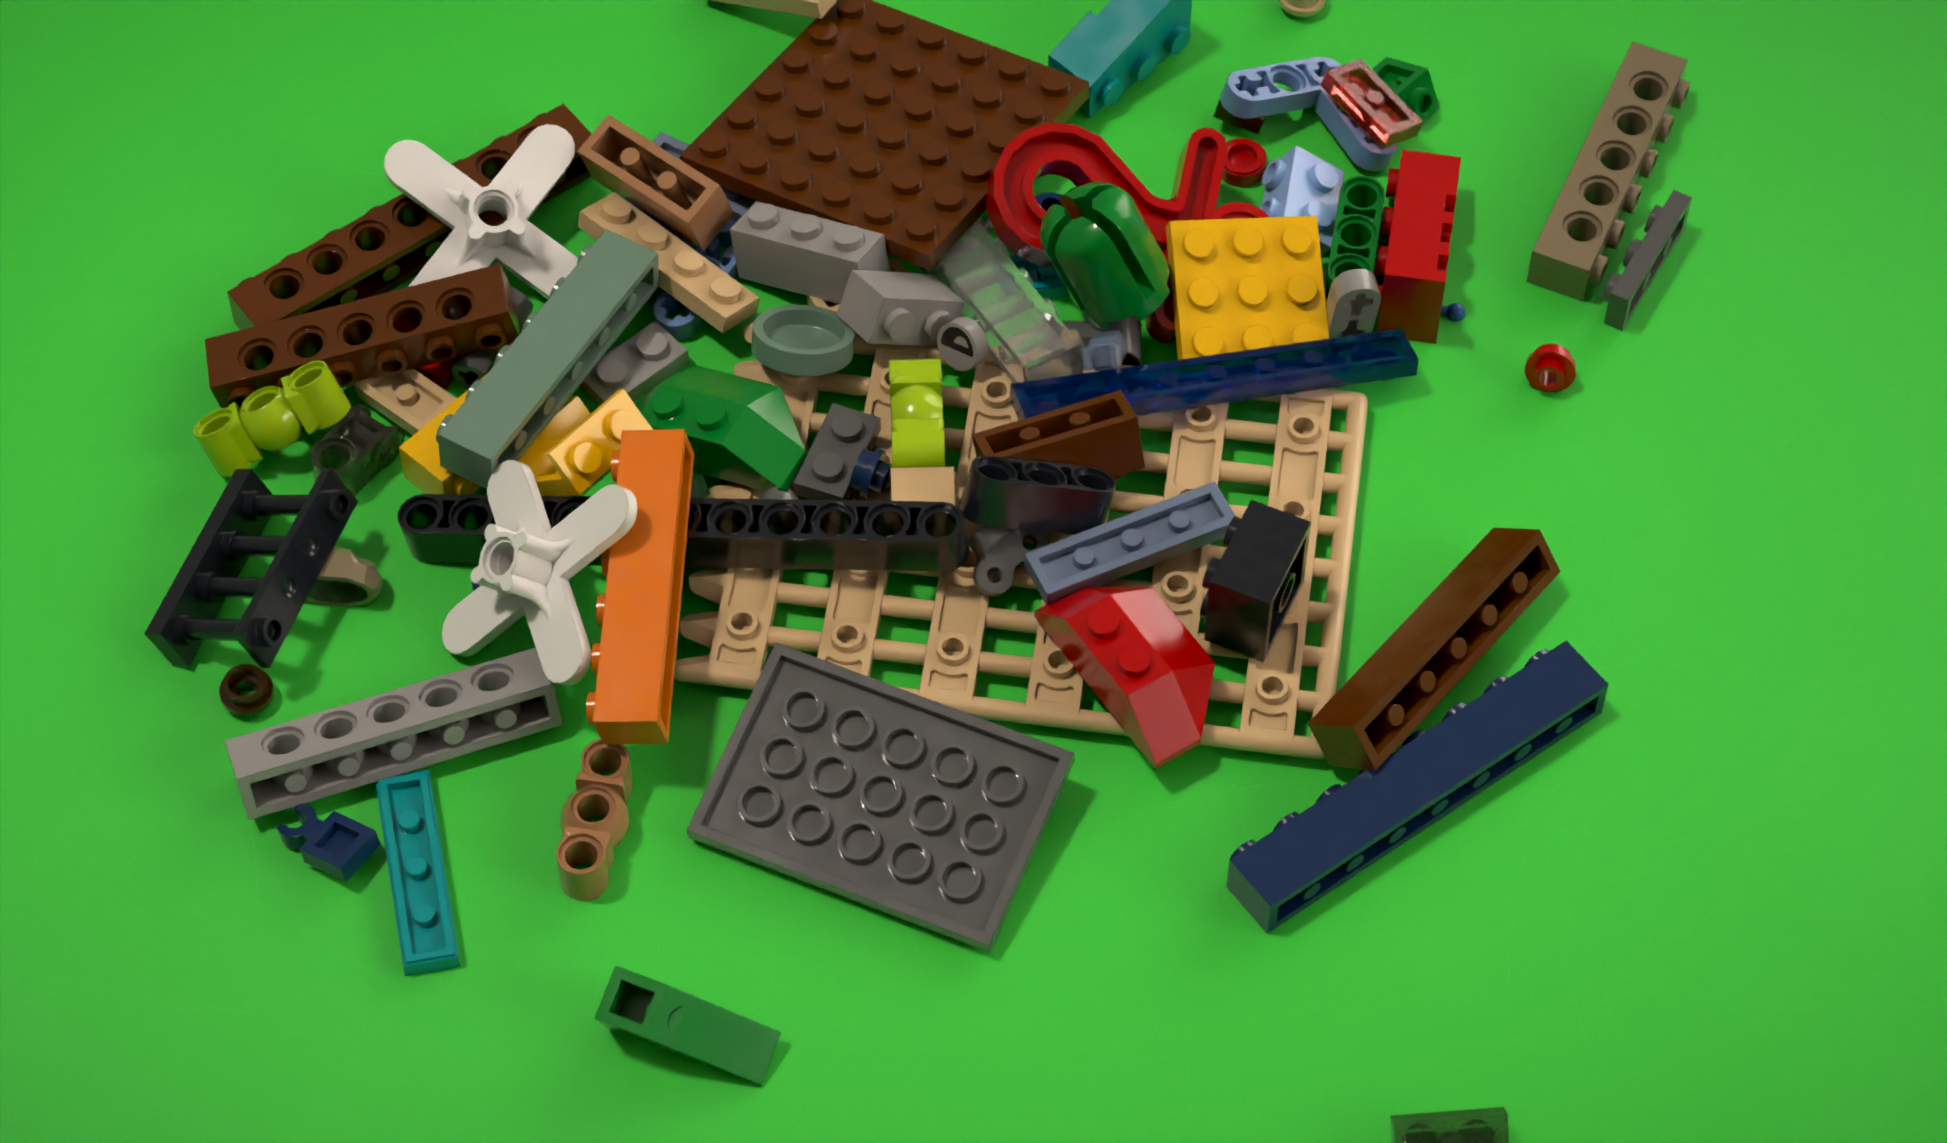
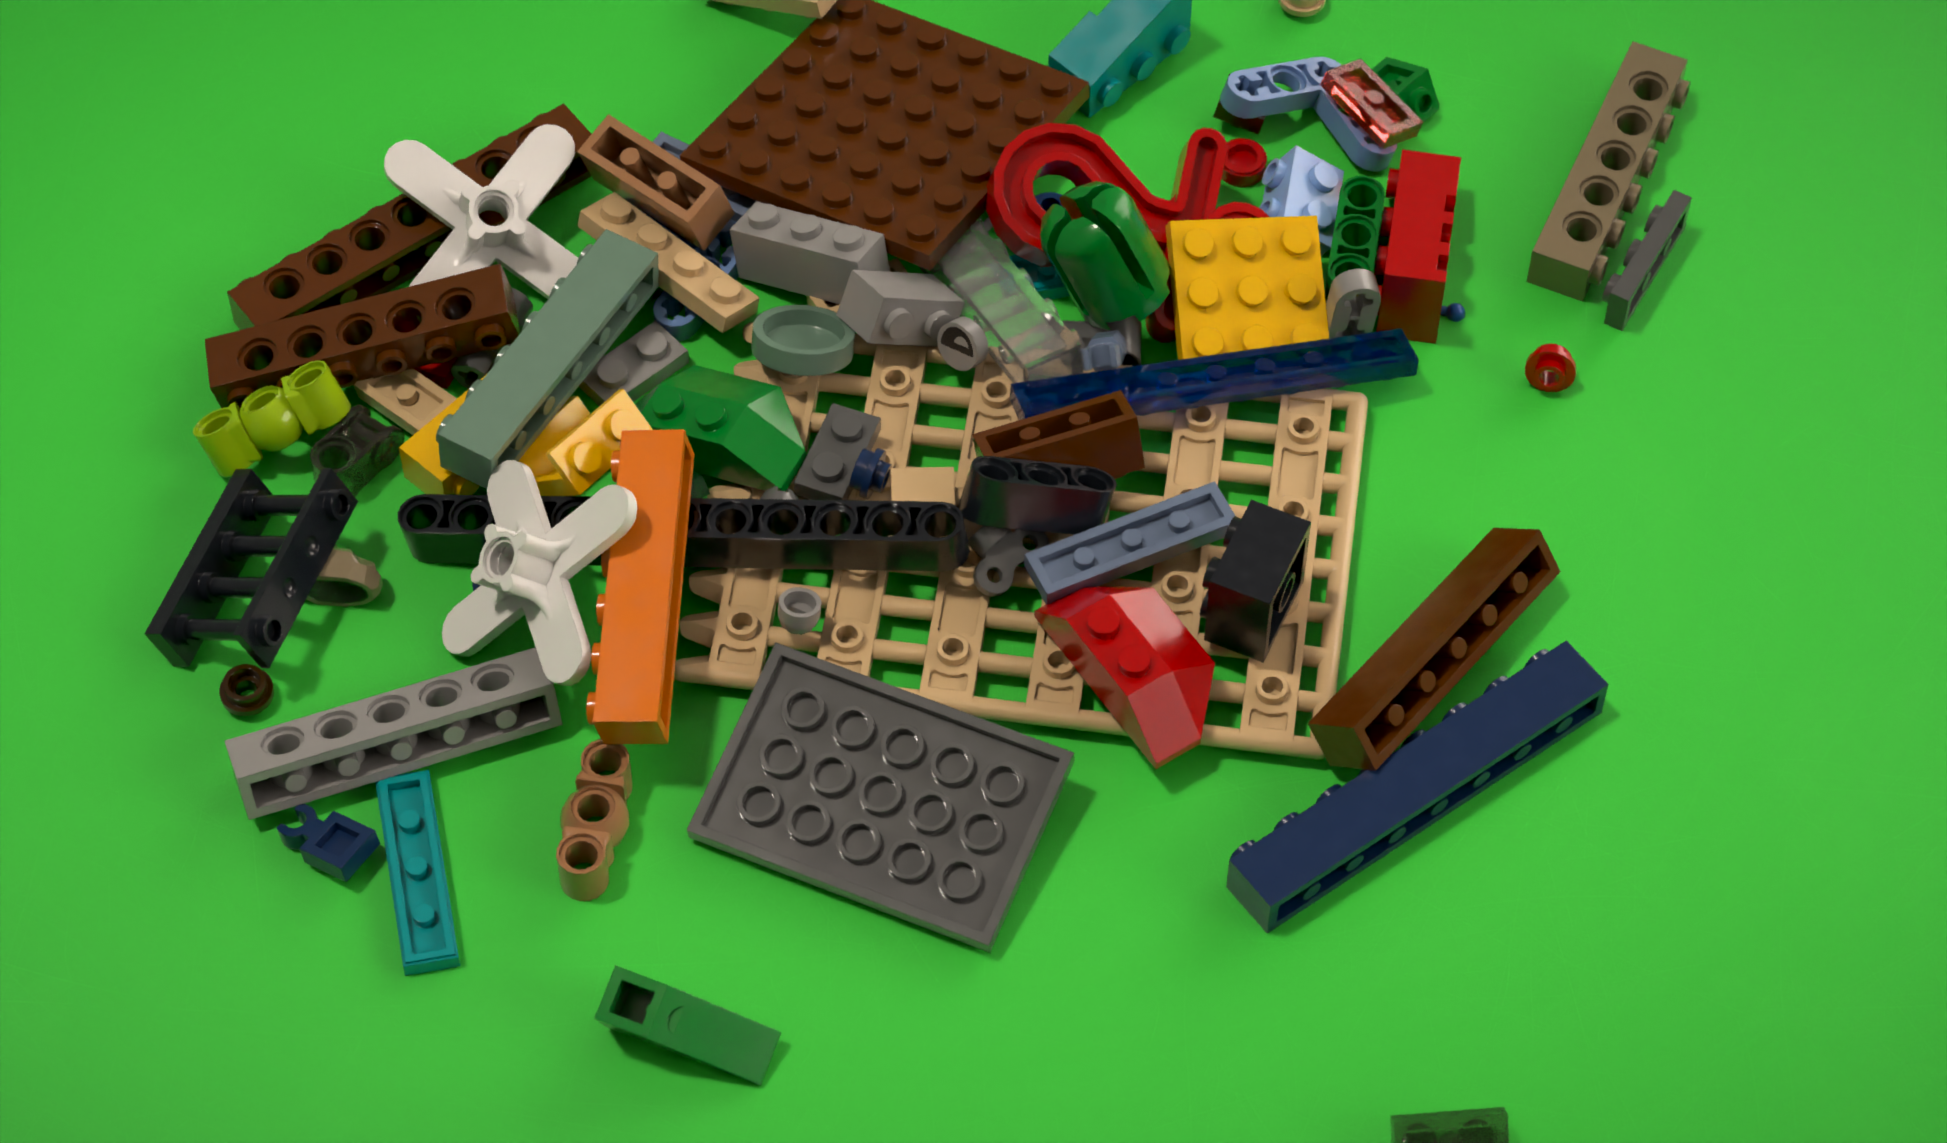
lime piece [889,358,945,468] -> none
none -> light grey hinge [778,587,822,635]

